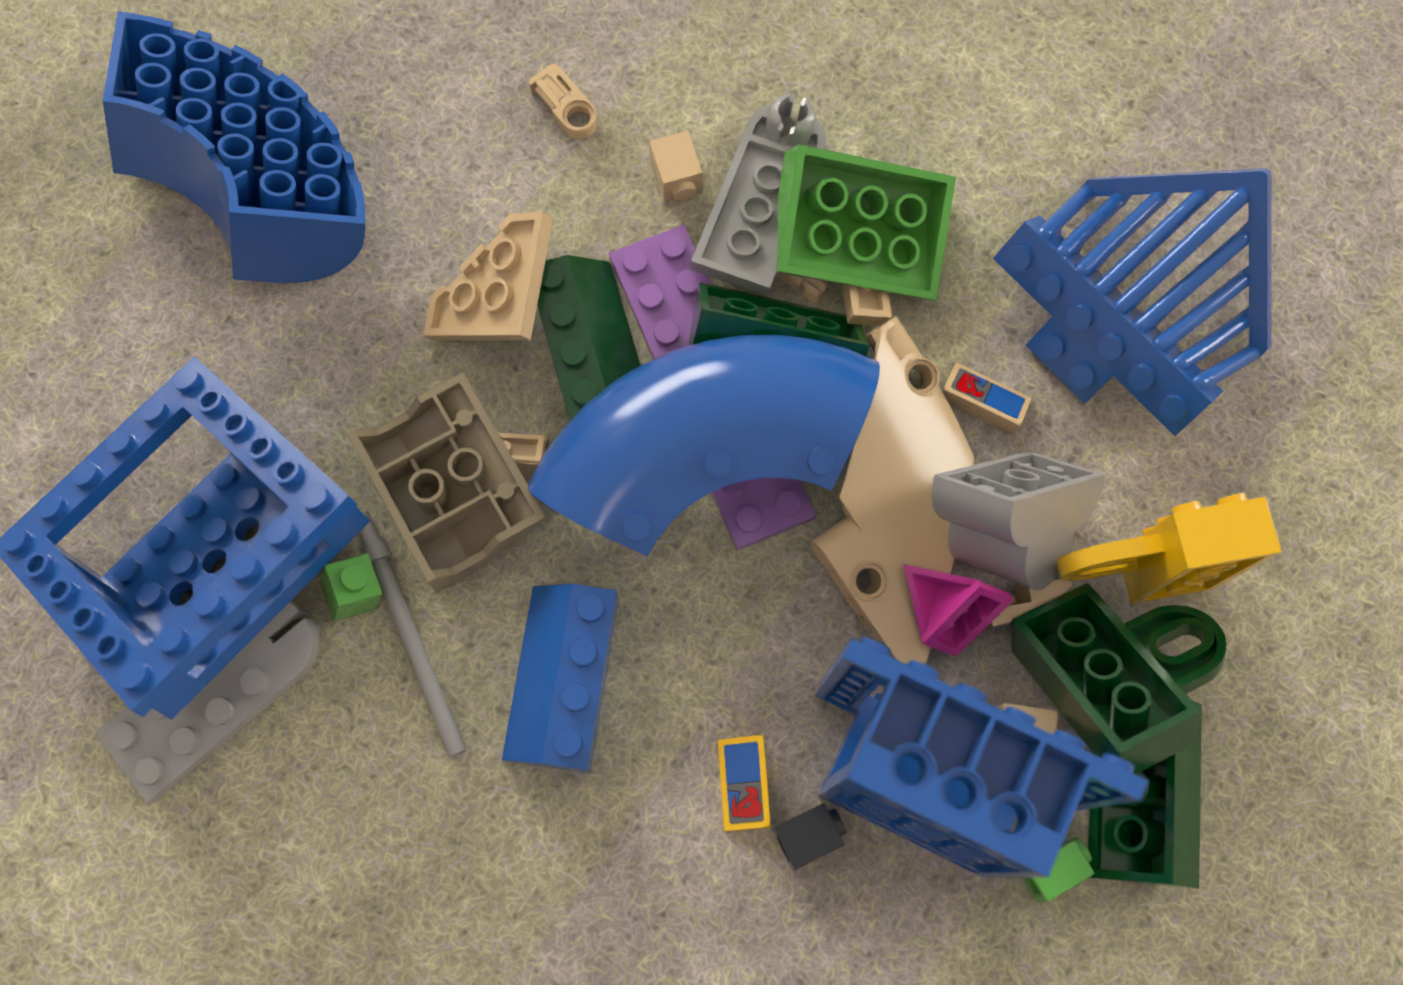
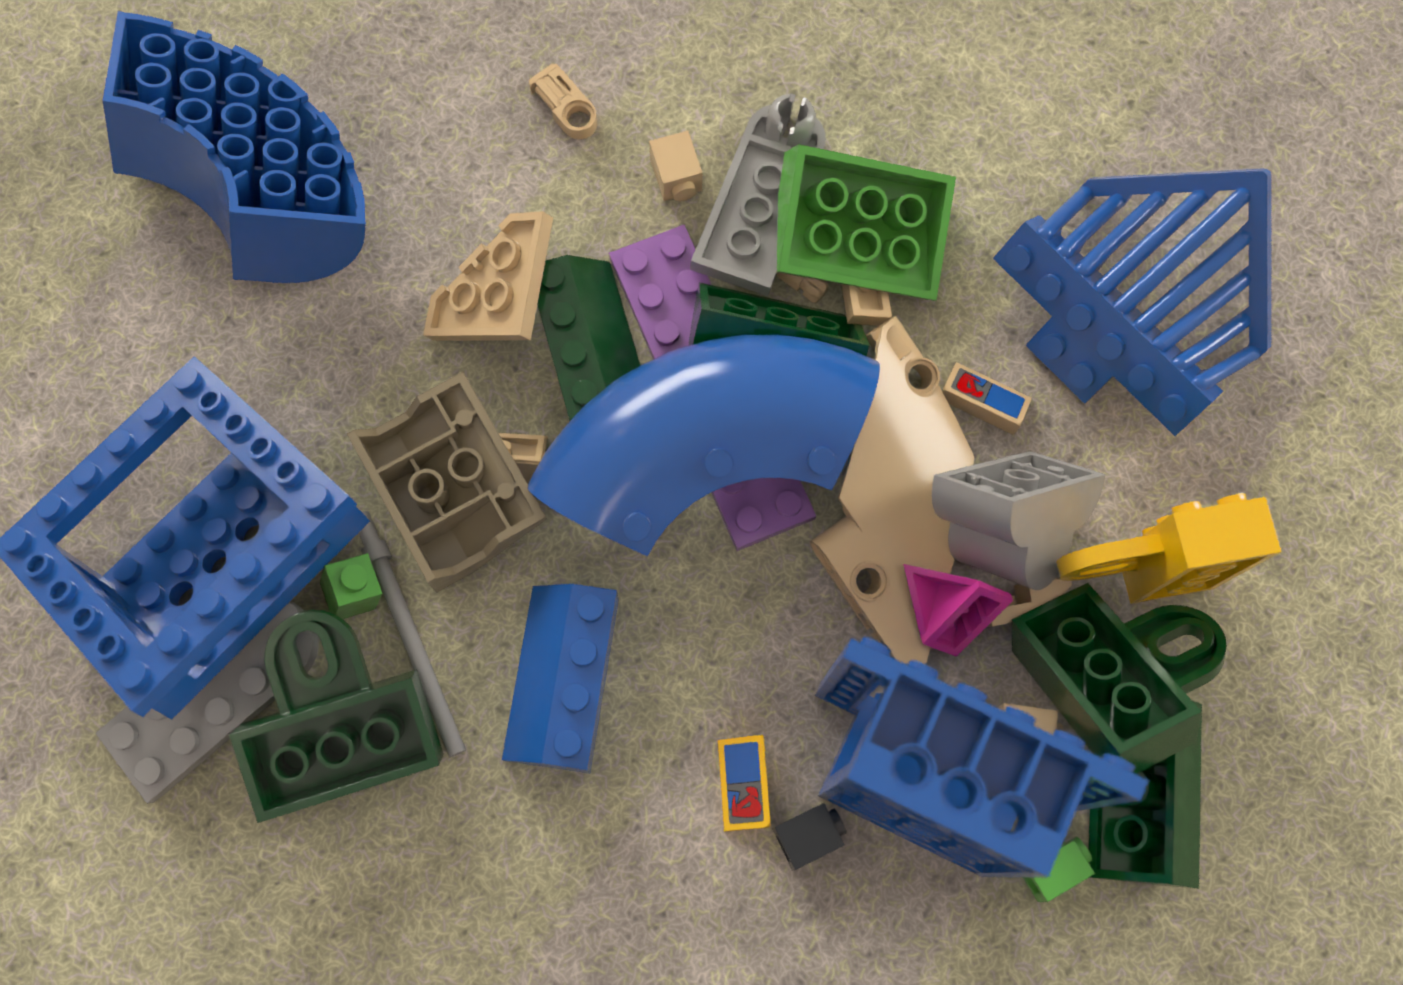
none -> dark green brick [229,610,444,823]

